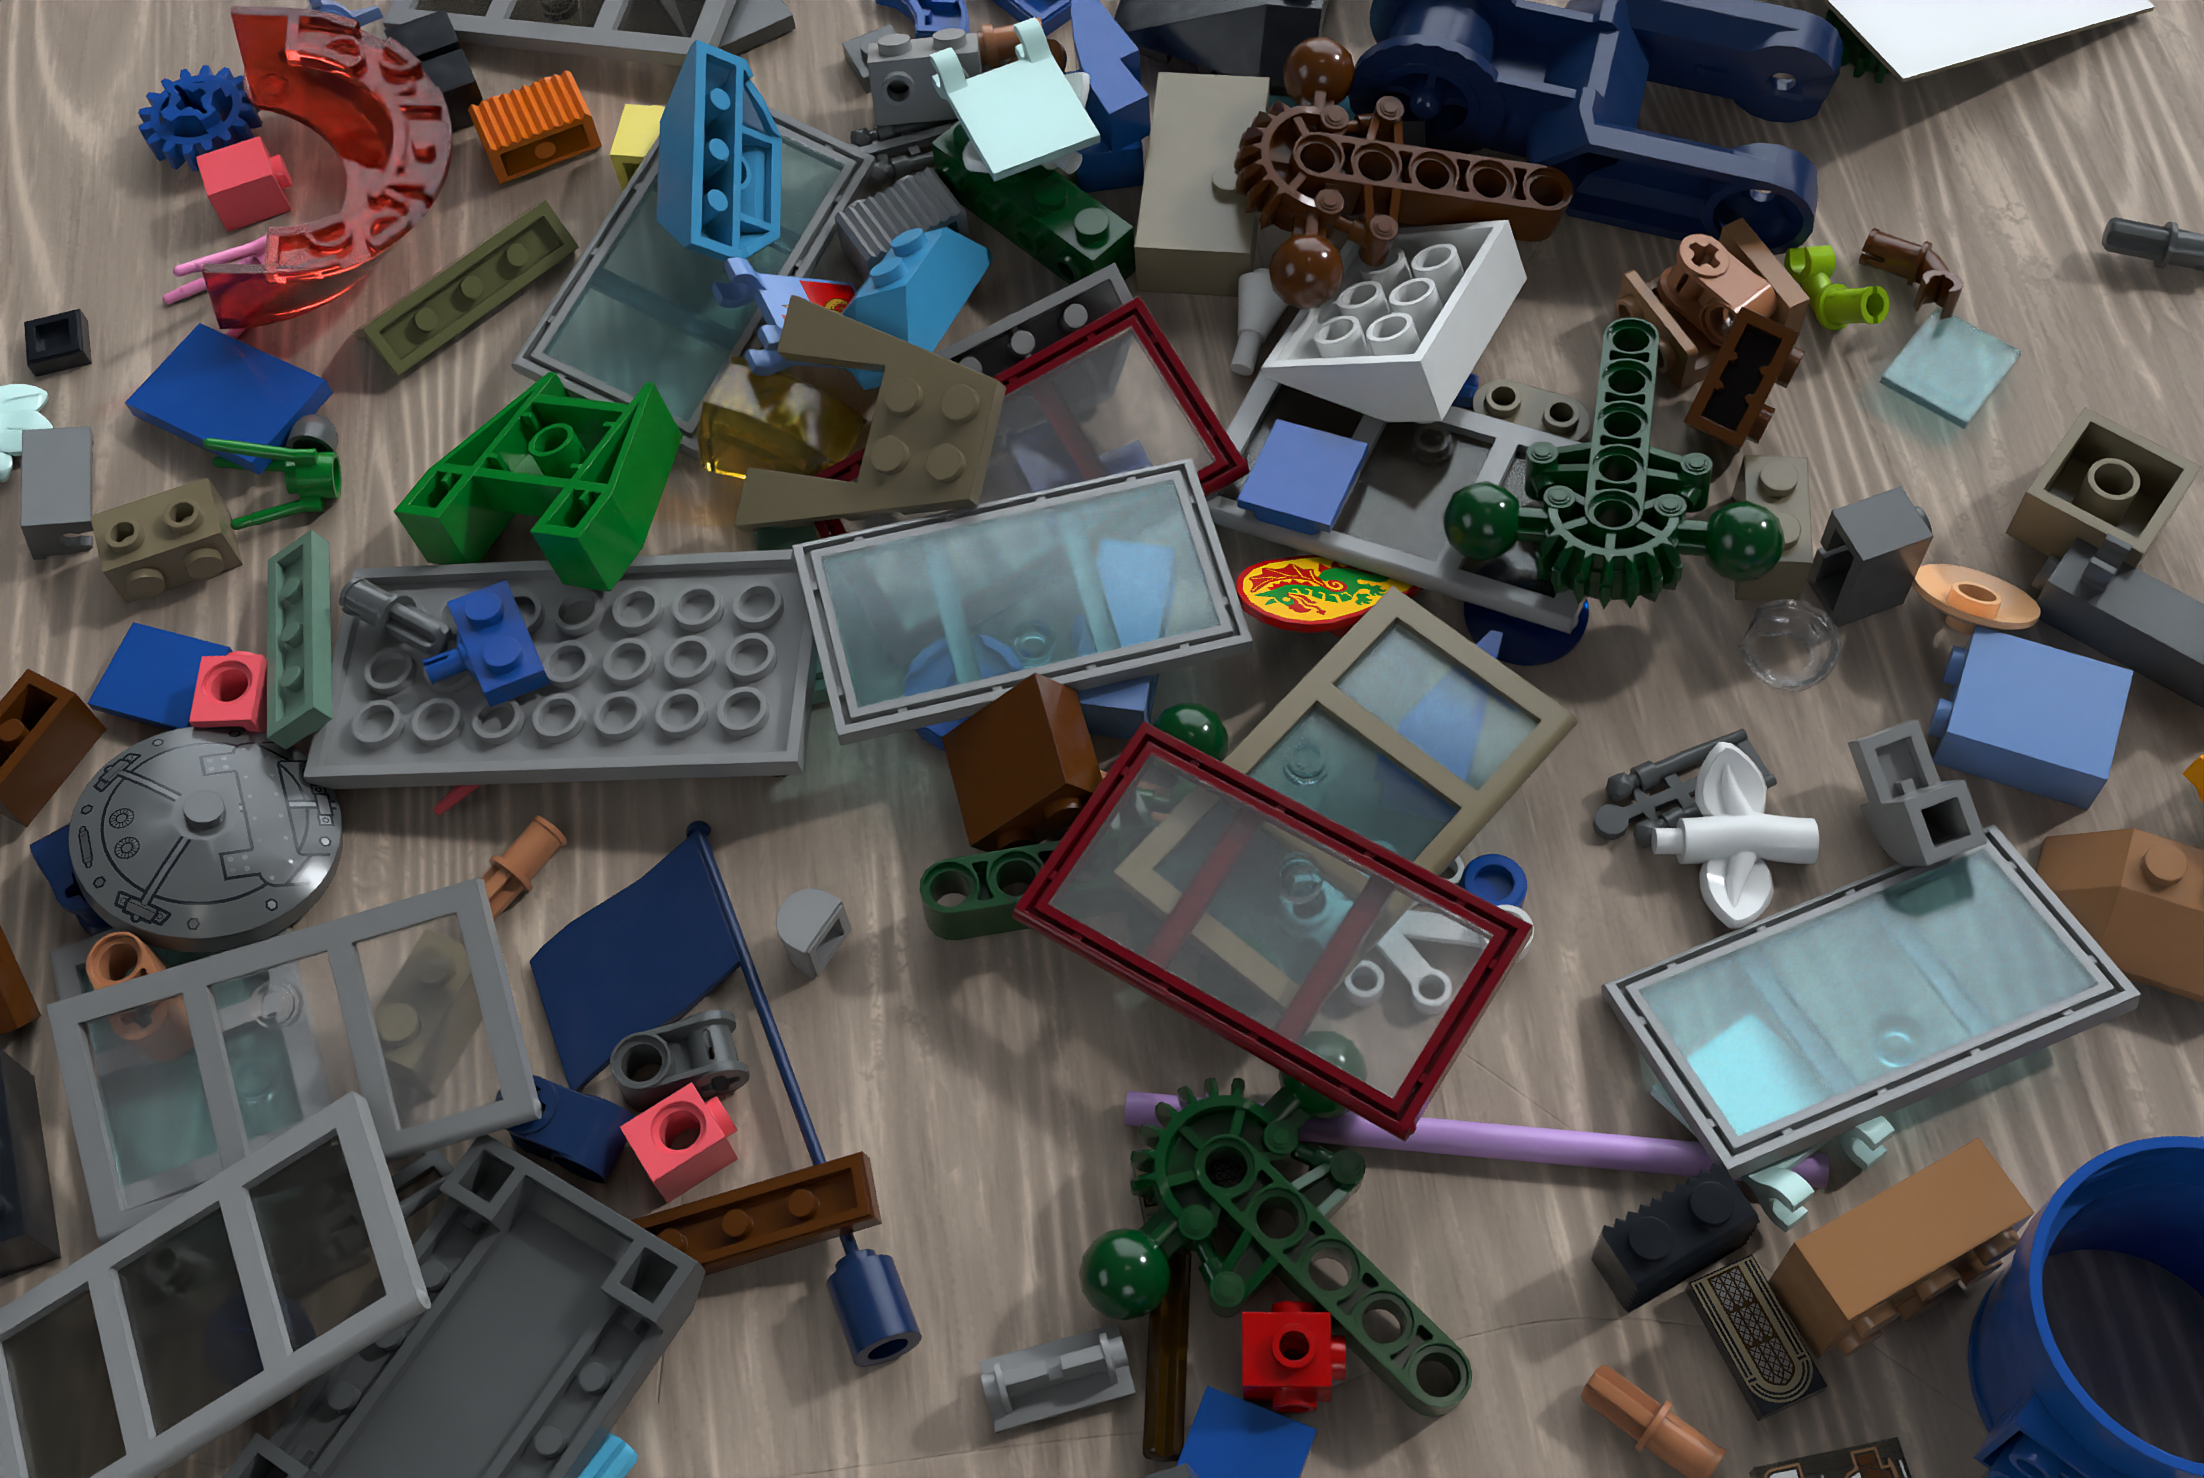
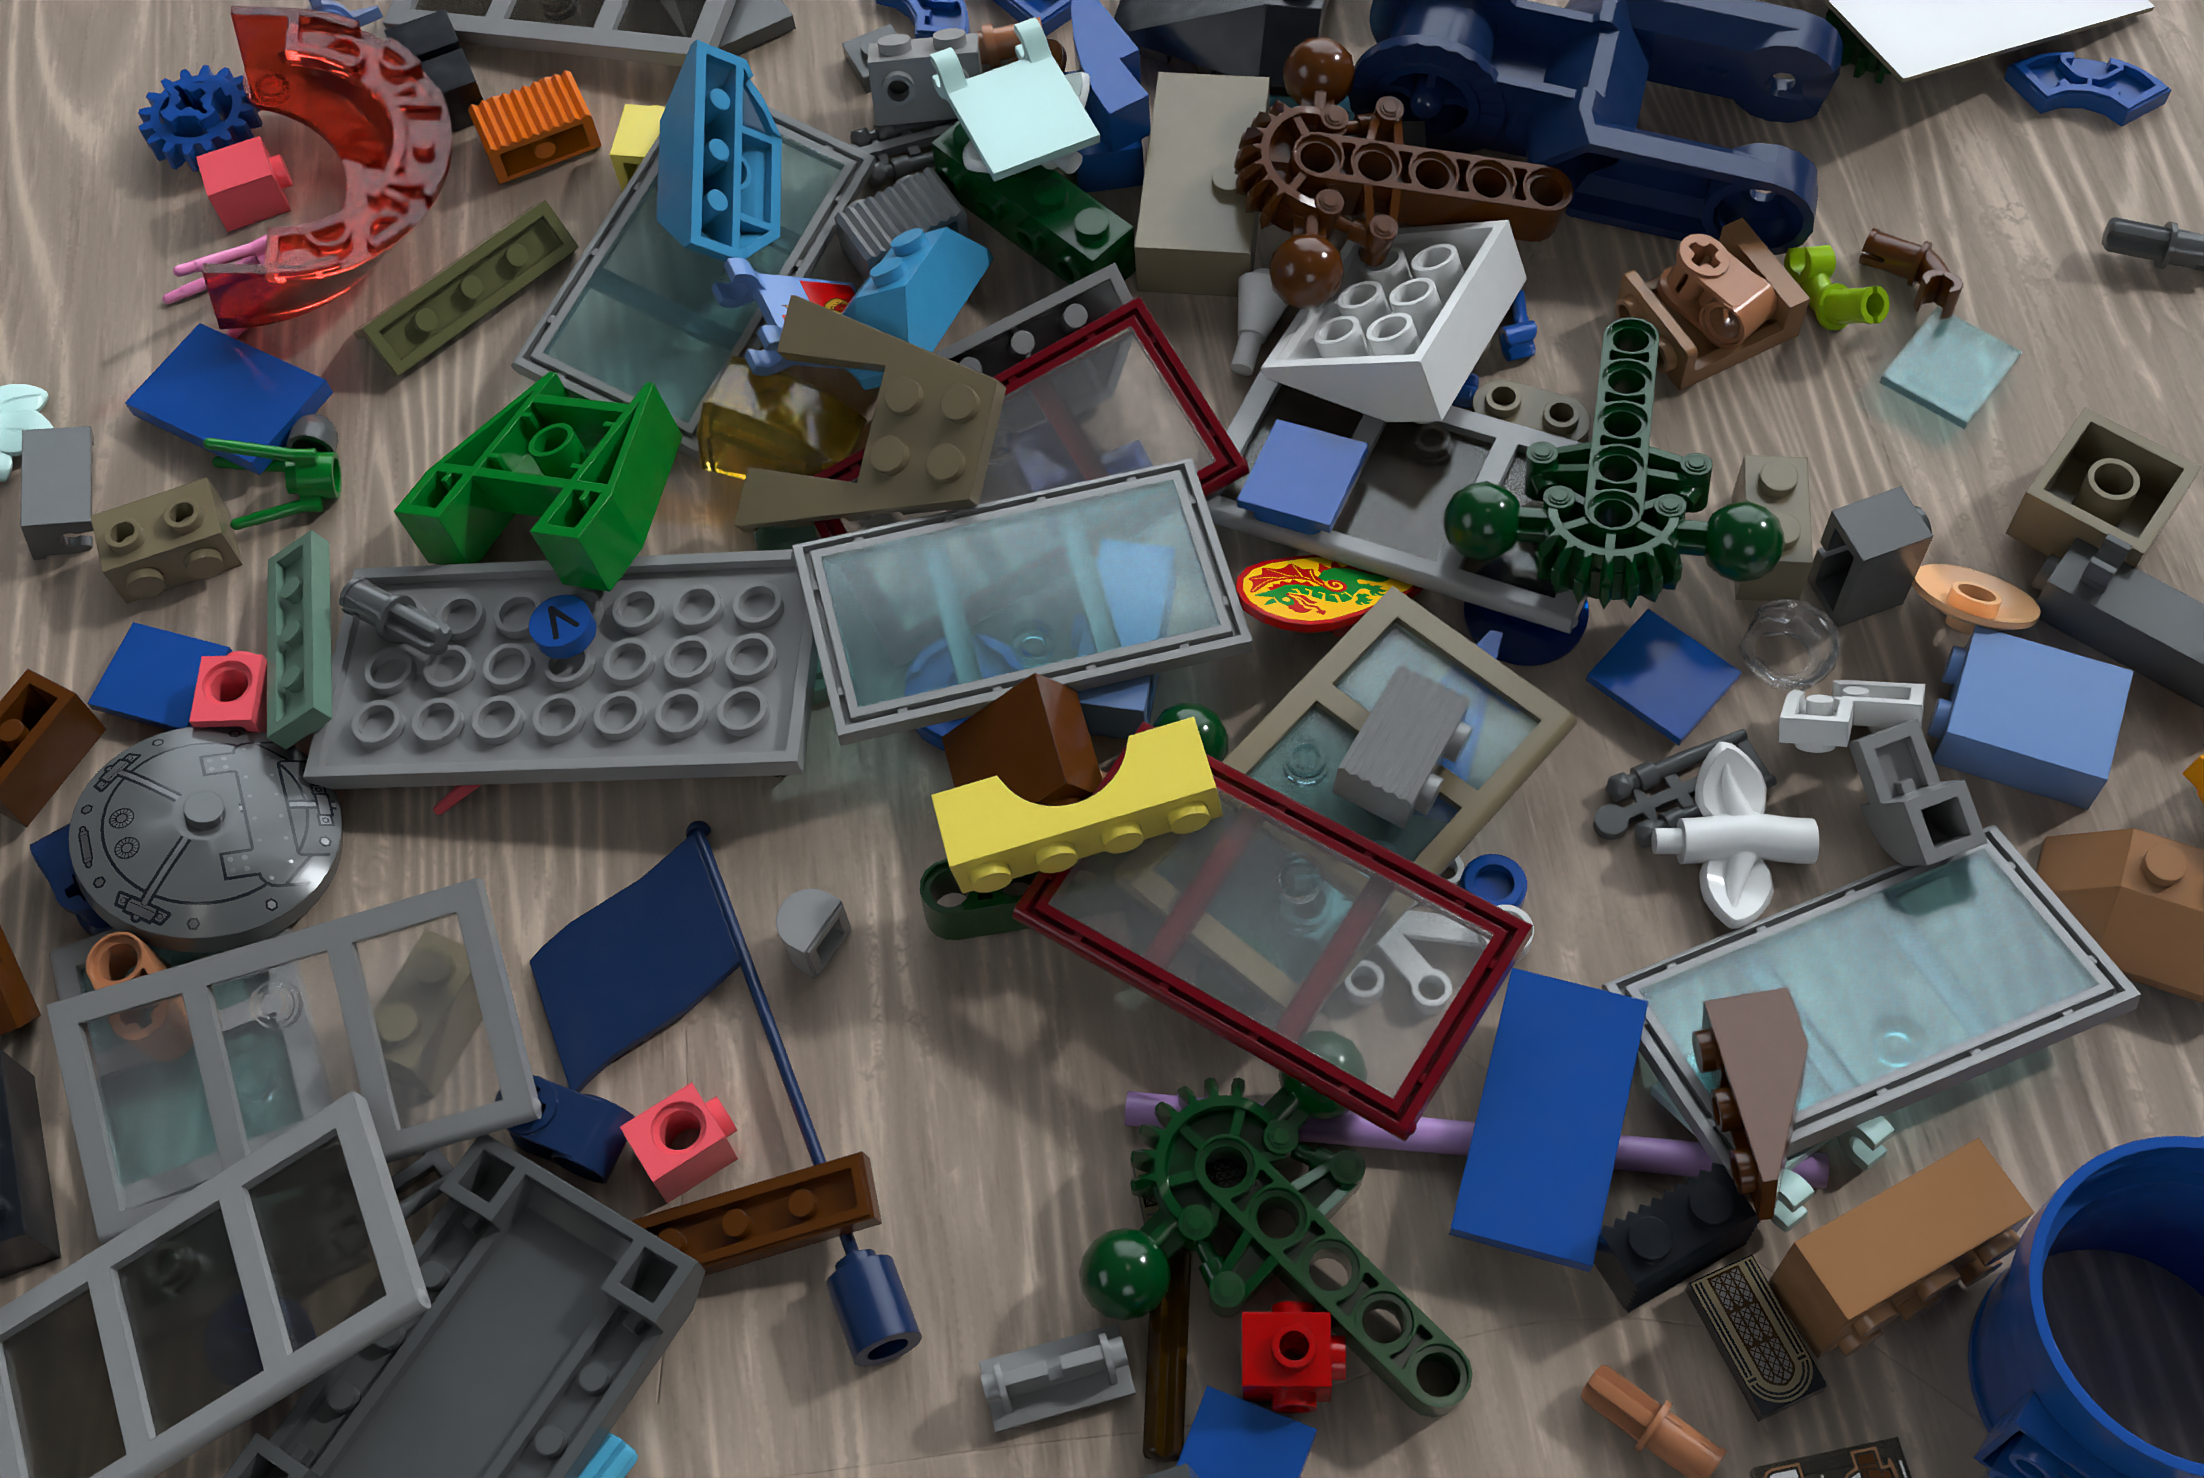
black tile [24,309,92,377] -> none
blue plate [422,580,550,707] -> none
nougat axle [481,815,567,921] -> none
dark grey piece [610,1009,750,1112] -> none
reddish brown brick [1683,307,1805,451] -> none
none -> blue tile [529,595,597,659]
none -> light yellow arch [931,717,1223,894]
none -> light grey brick [1332,665,1473,829]
none -> blue tile [1449,968,1649,1272]
none -> blue hand [1499,290,1537,361]
none -> blue piece [1586,609,1742,746]
none -> slope [1692,987,1809,1221]
none -> white plate [1779,680,1925,753]
none -> blue tile [2004,52,2171,127]

